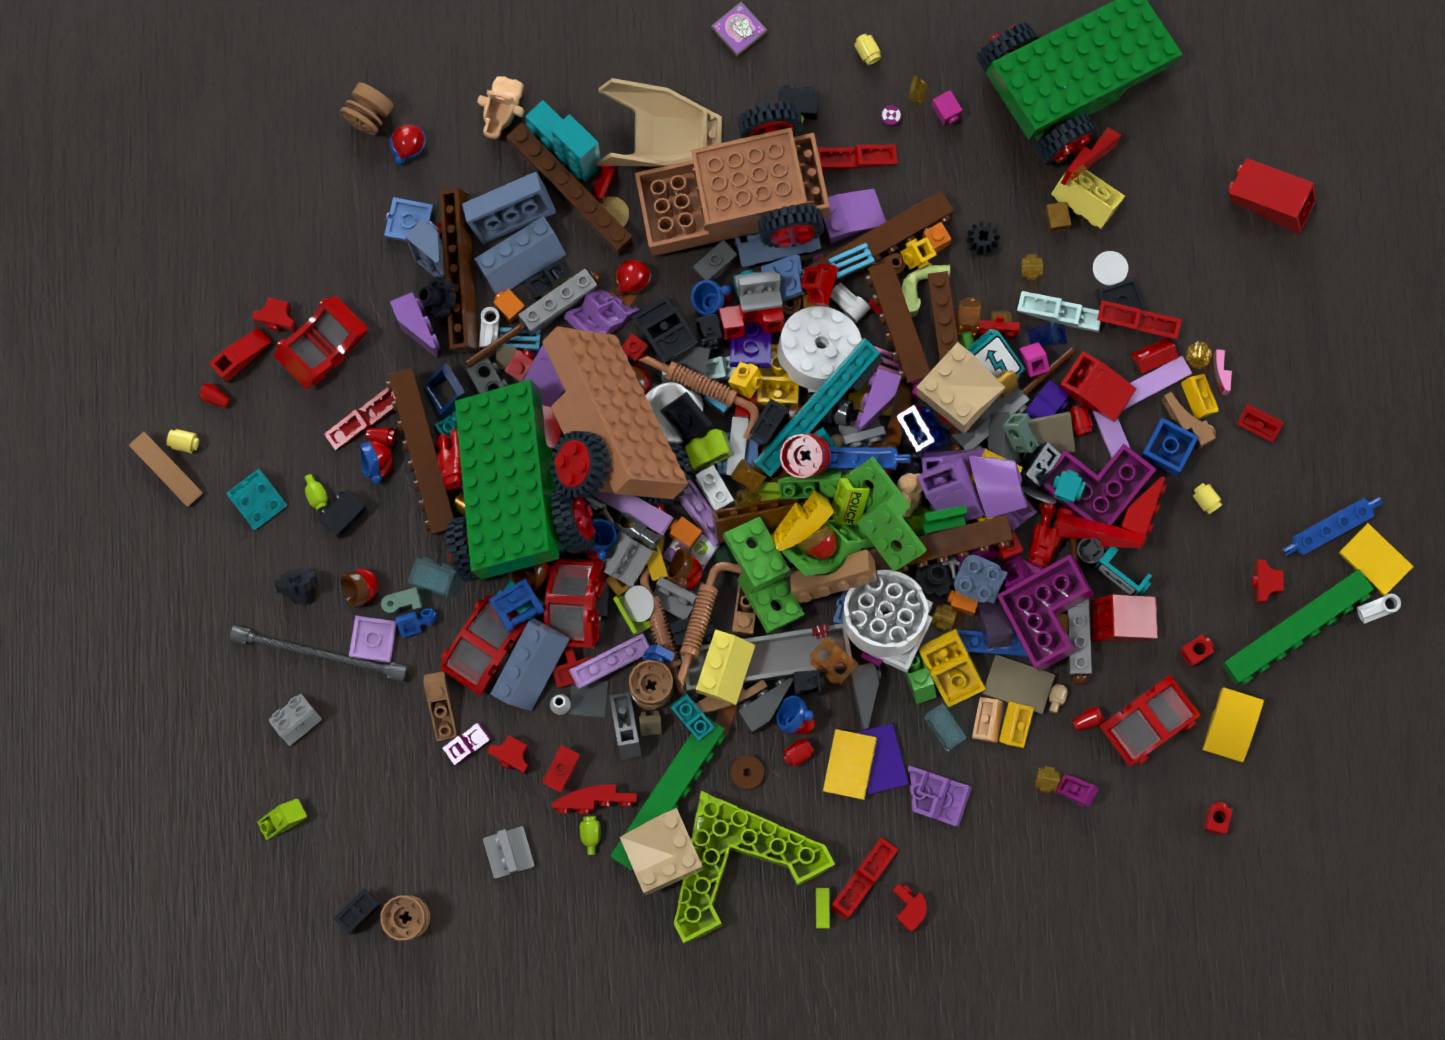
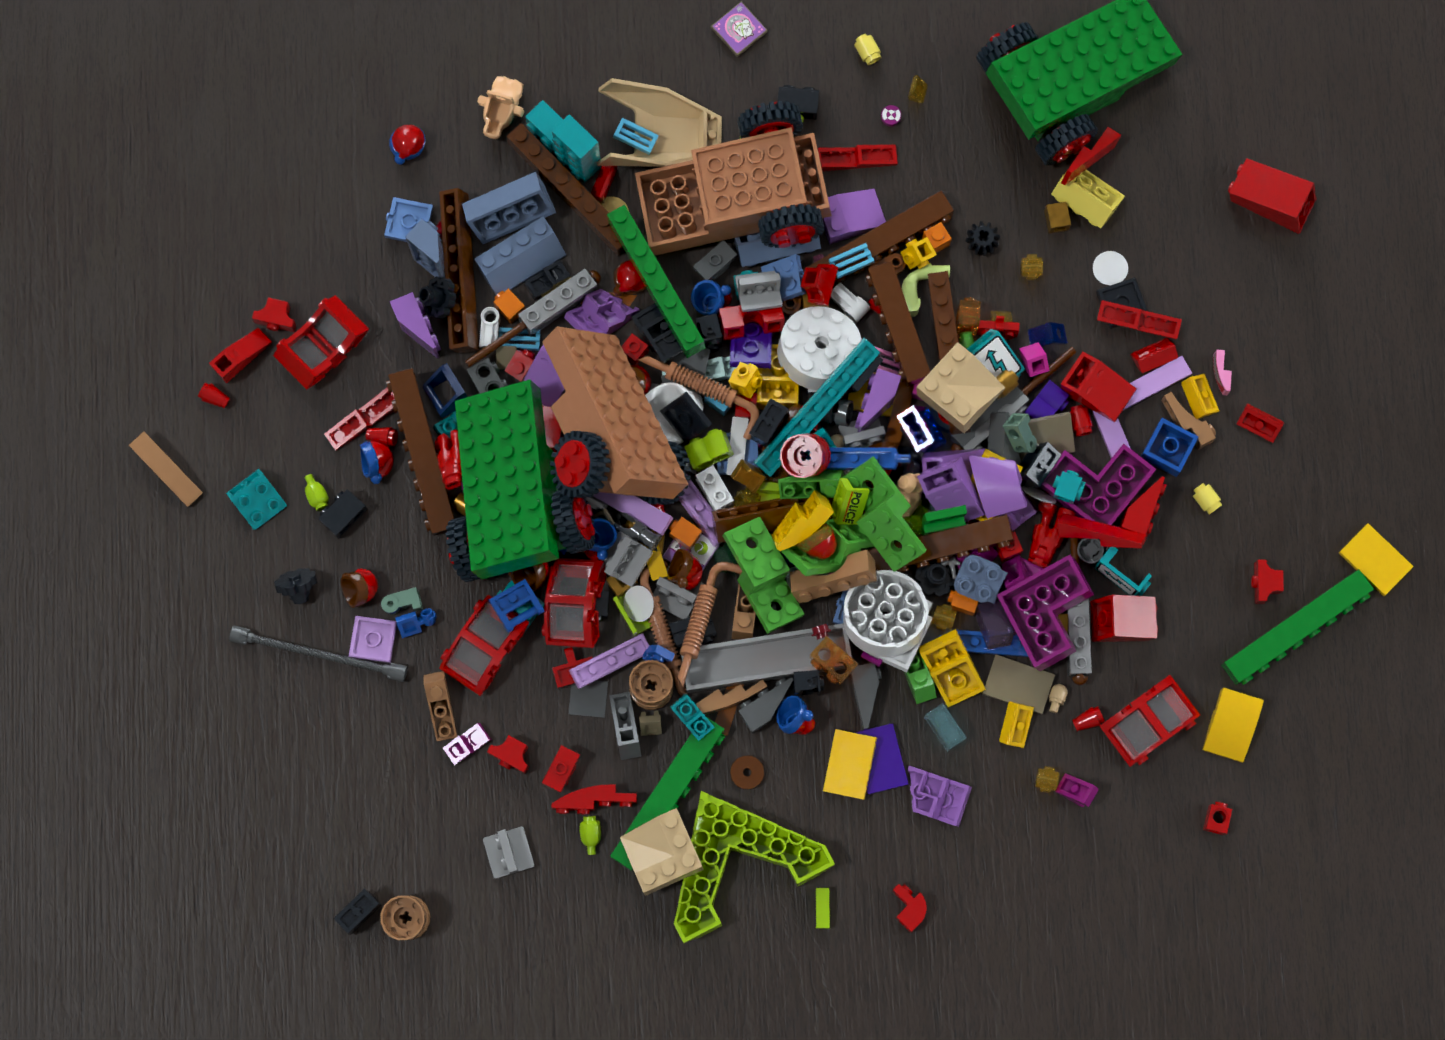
light yellow brick [167,429,199,453] -> none
lime slope [257,798,307,840] -> none
light grey bracket [269,694,322,746] -> none
medium nougat wheel [339,82,394,135] -> none
clear light blue brick [408,557,457,598] -> none
sand blue slope [490,618,570,711] -> none
white cone [550,694,571,715] -> none
light yellow slope [696,629,755,705] -> none
red brick [782,738,815,768] -> none
red slope [829,837,898,921] -> none
dark pink brick [932,90,963,126] -> none
light nougat slope [972,697,1004,743] -> none
light aqua slope [1017,291,1101,333] -> none
red brick [1179,634,1214,668] -> none
clear yellow gear [1186,341,1212,369] -> none
blue plate [1282,497,1383,557] -> none
white piece [1357,594,1401,624] -> none
none -> green brick [607,205,705,358]
none -> medium azure tile [613,118,659,155]

